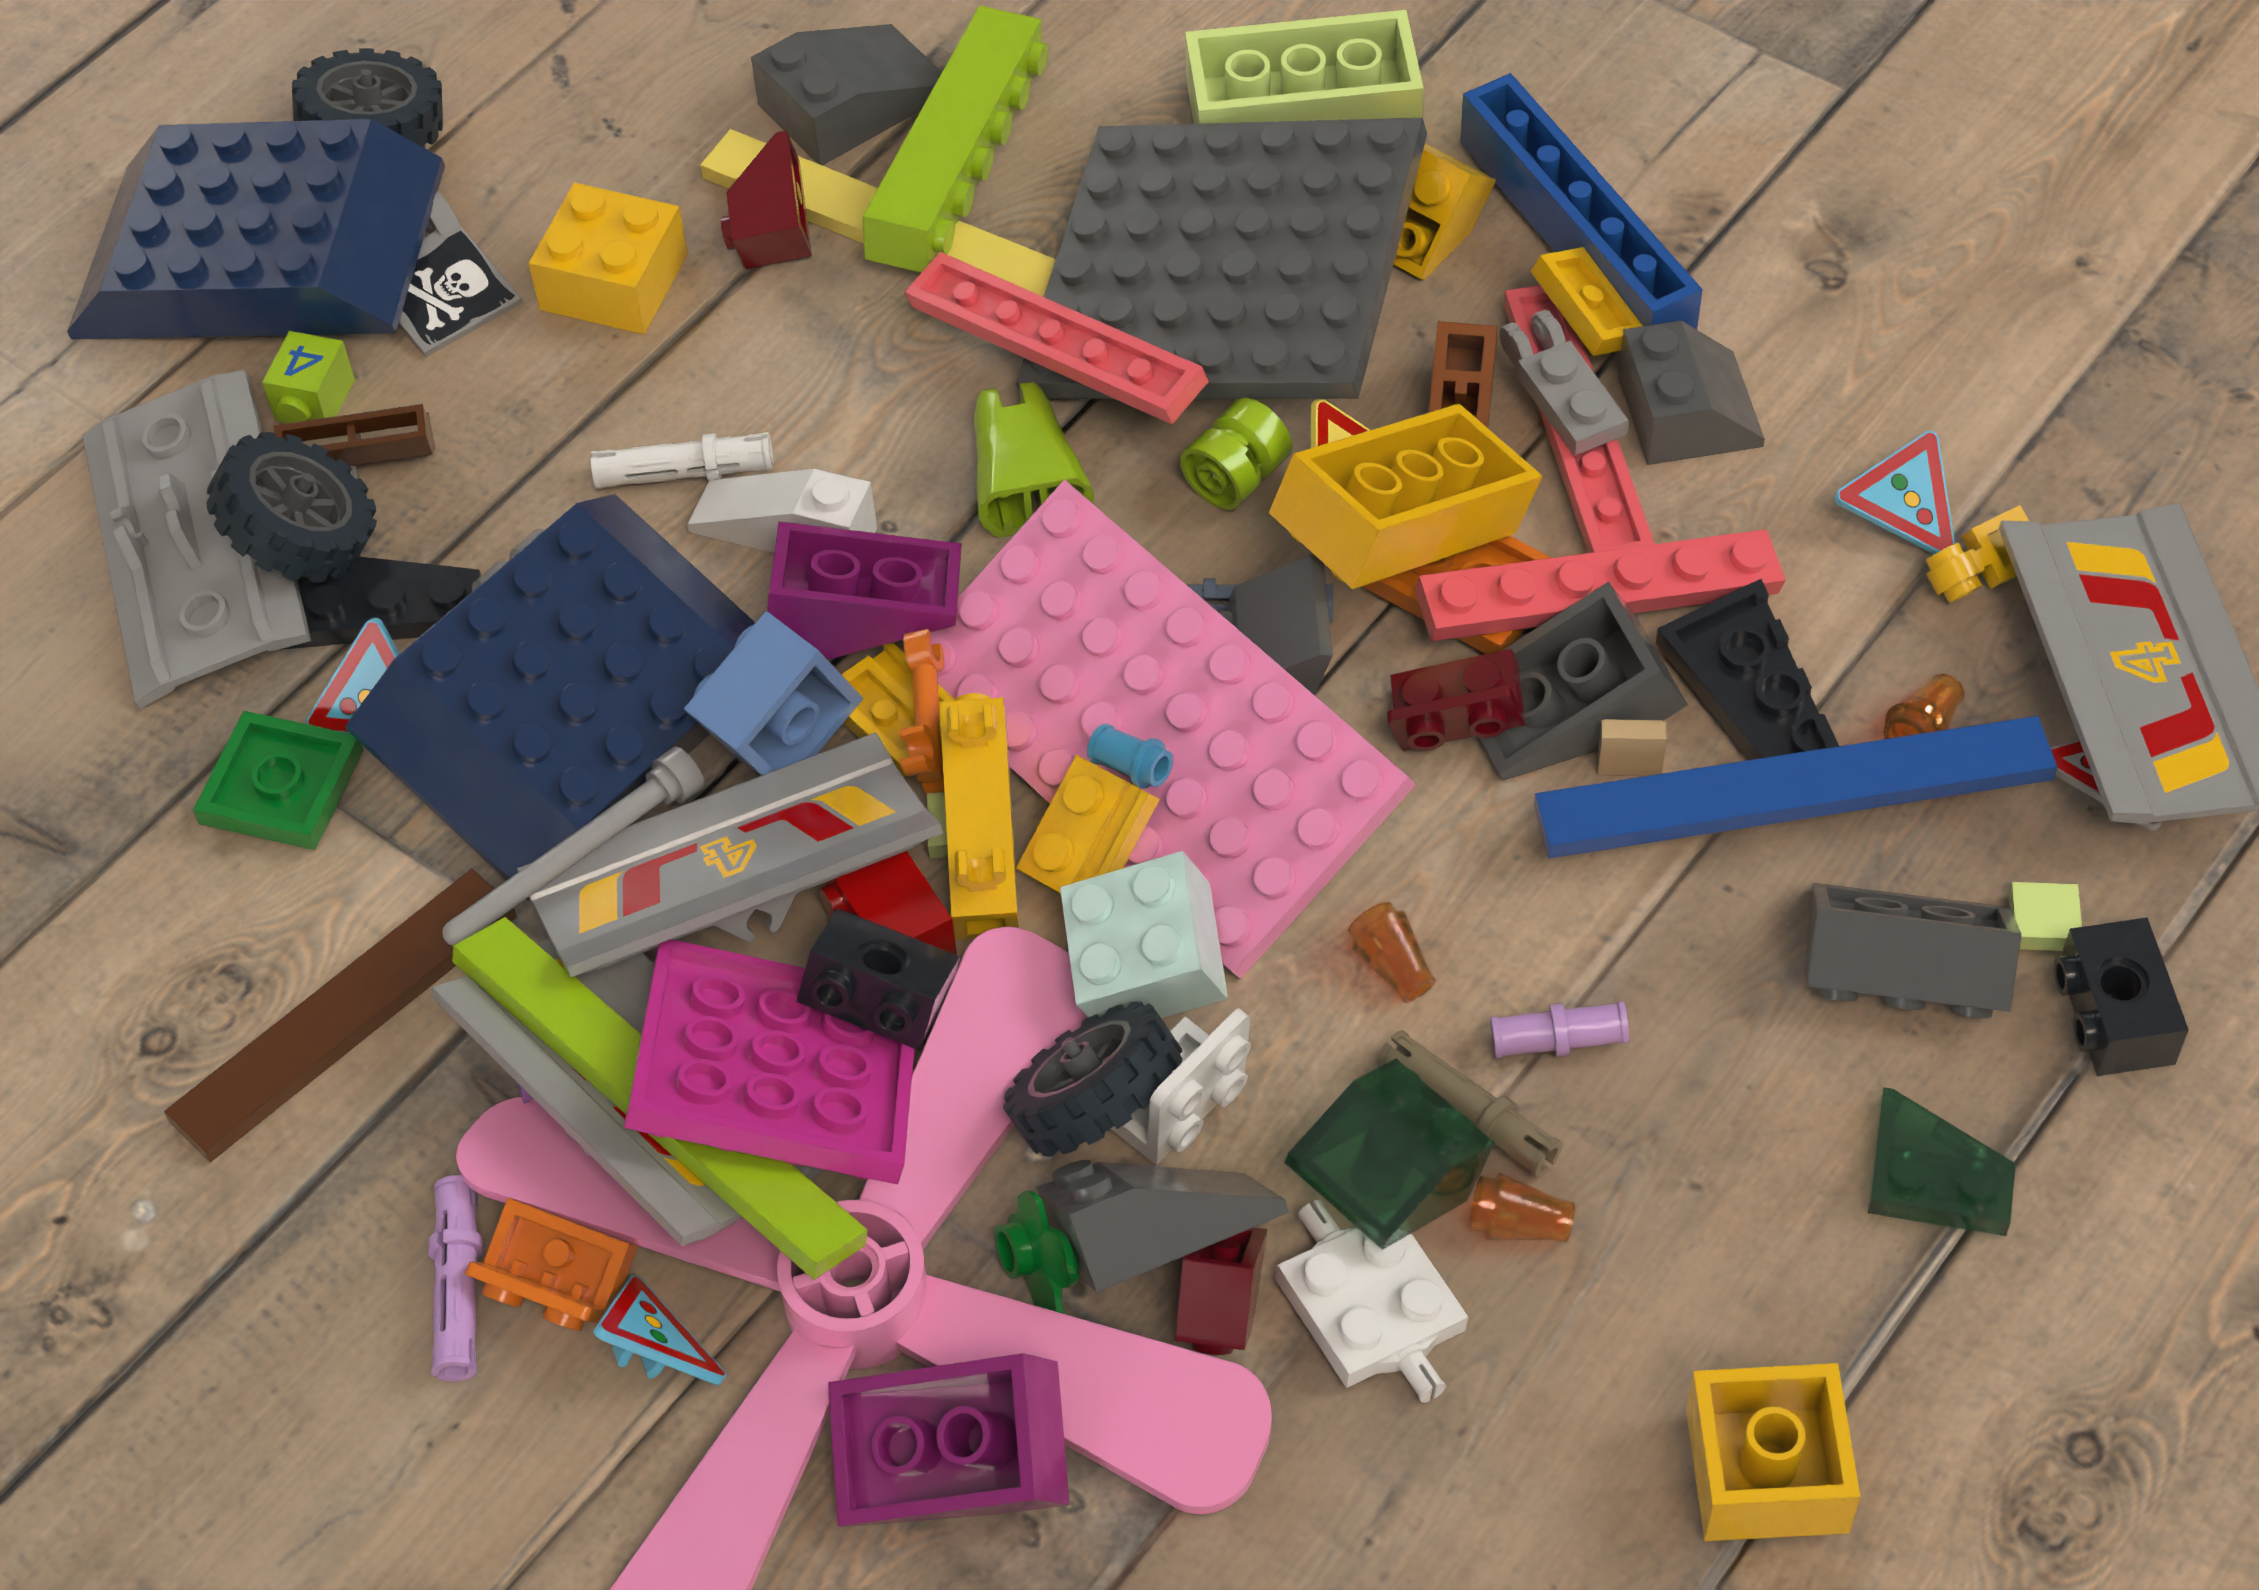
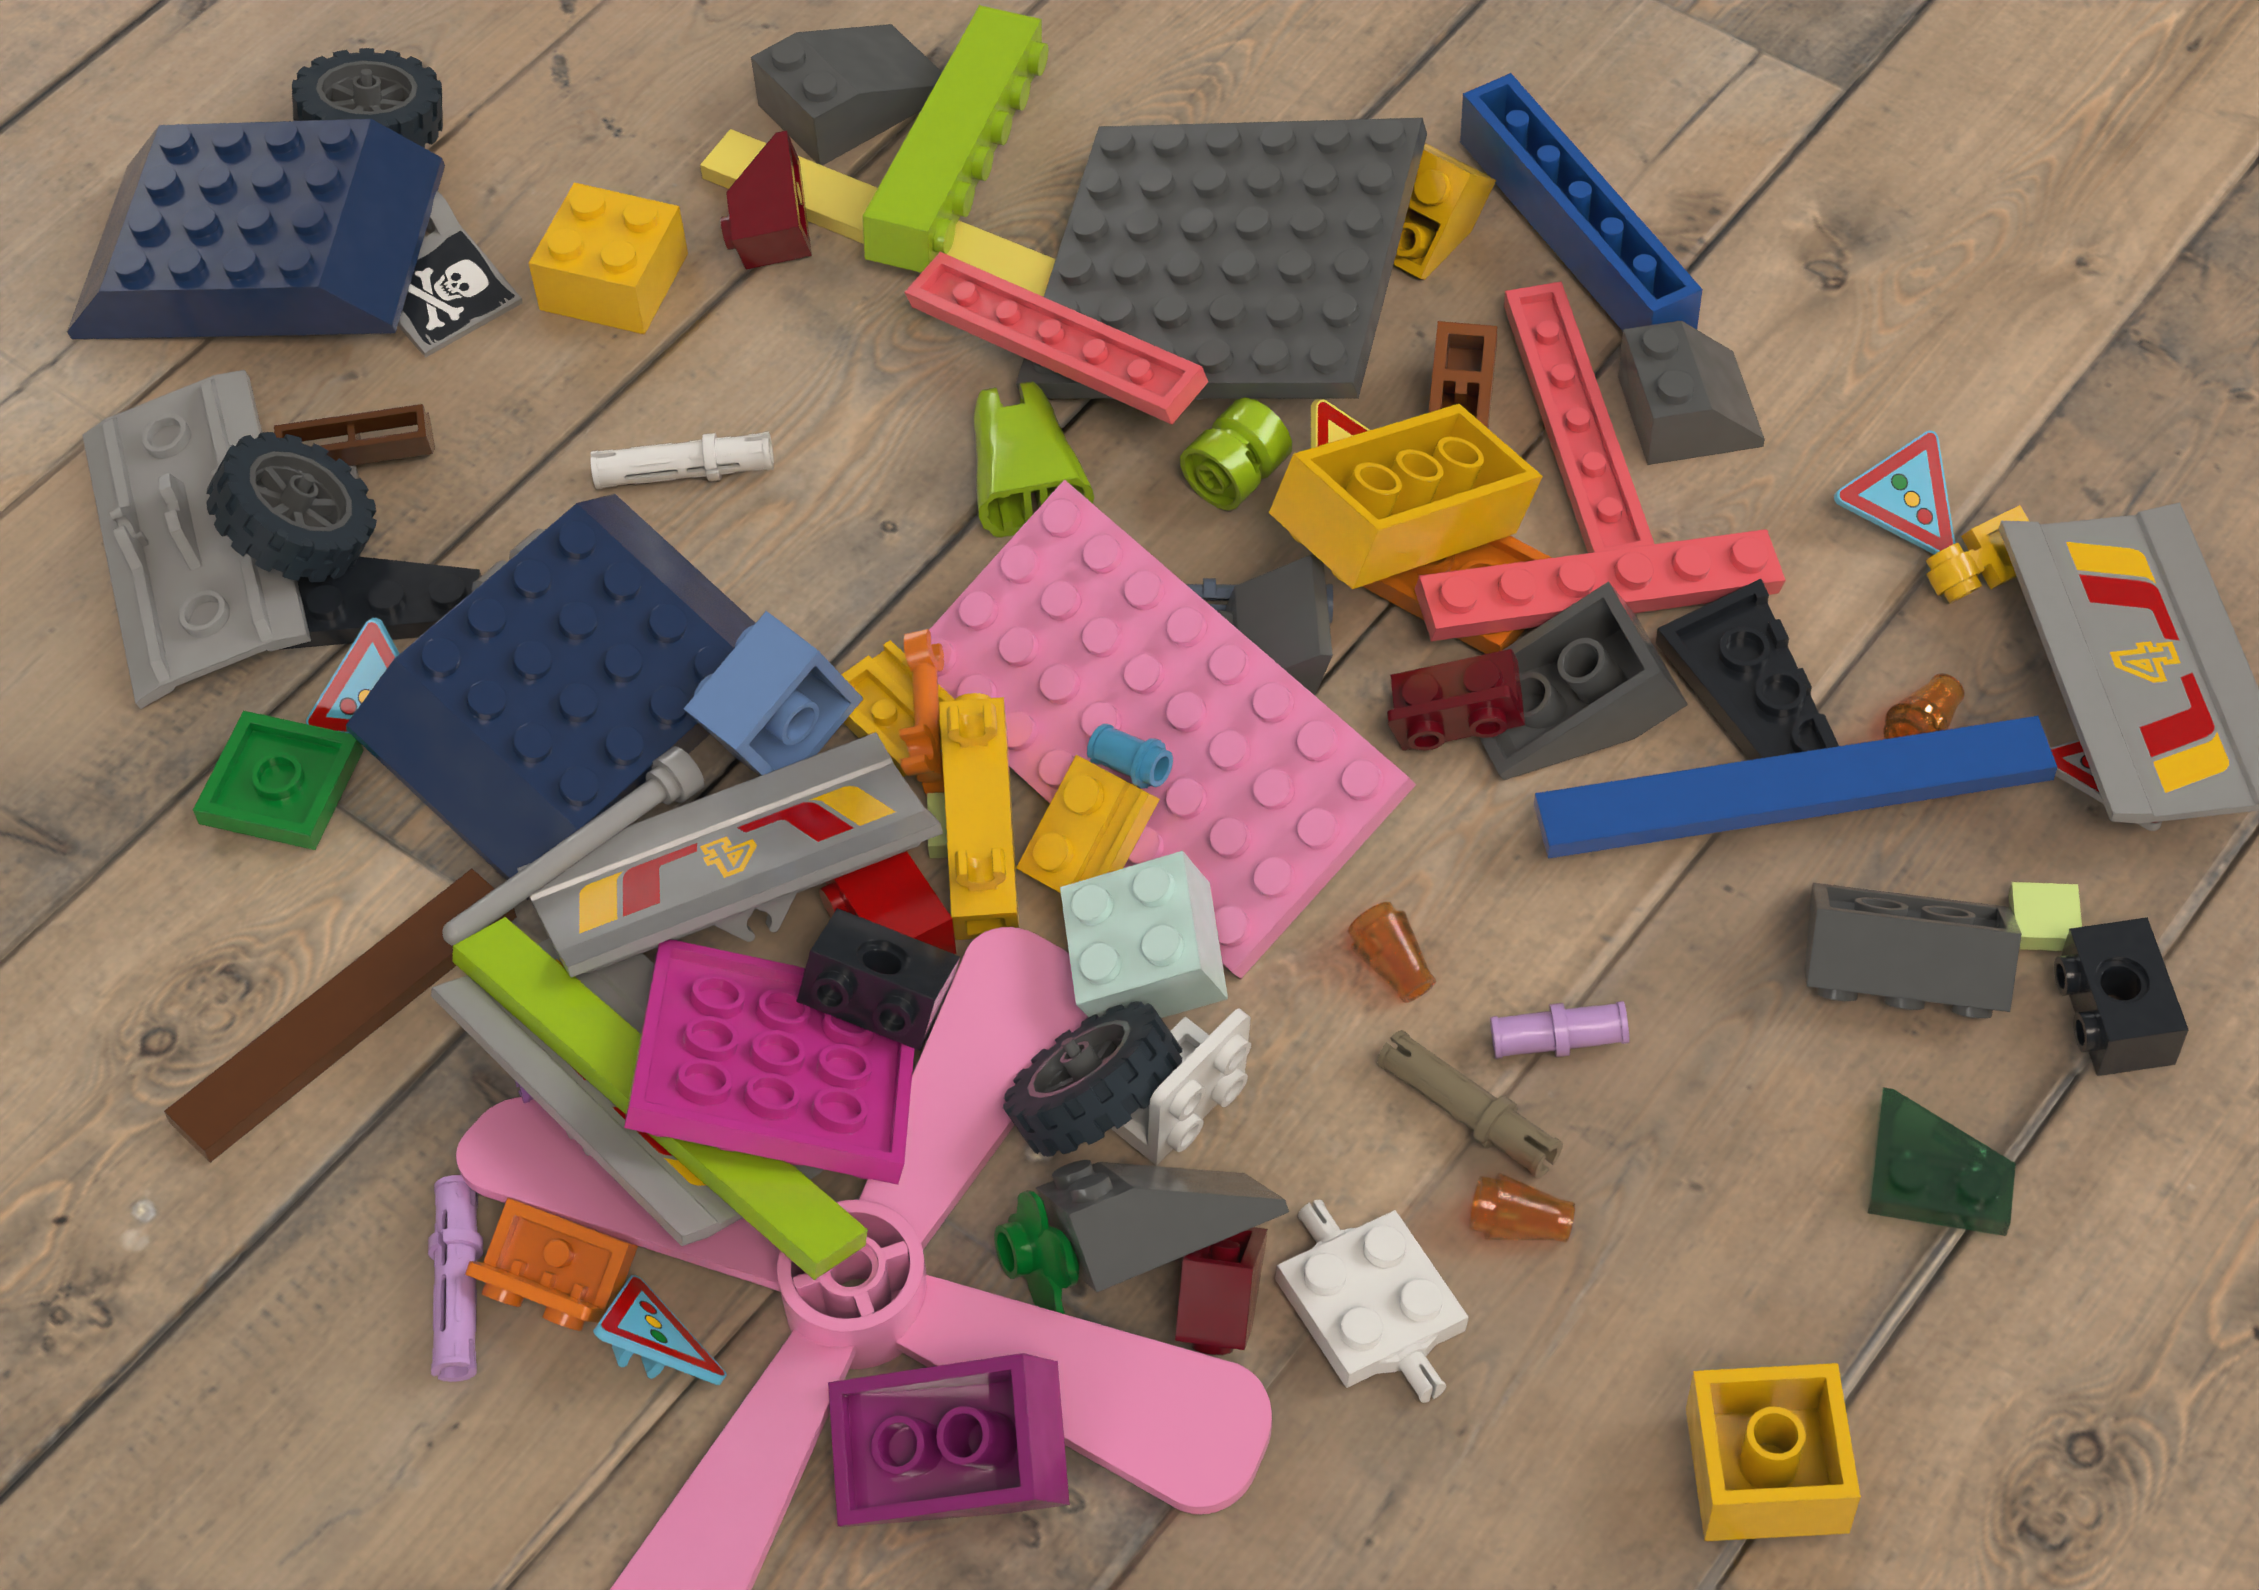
lime brick [262,331,355,424] -> none
white slope [687,469,877,553] -> none
magenta slope [767,521,962,660] -> none
yellowish green brick [1185,10,1424,124] -> none
clear green slope [1284,1058,1495,1250] -> none
light grey hinge [1499,309,1629,456] -> none
yellow plate [1530,247,1643,356] -> none
tan tile [1597,719,1667,776] -> none

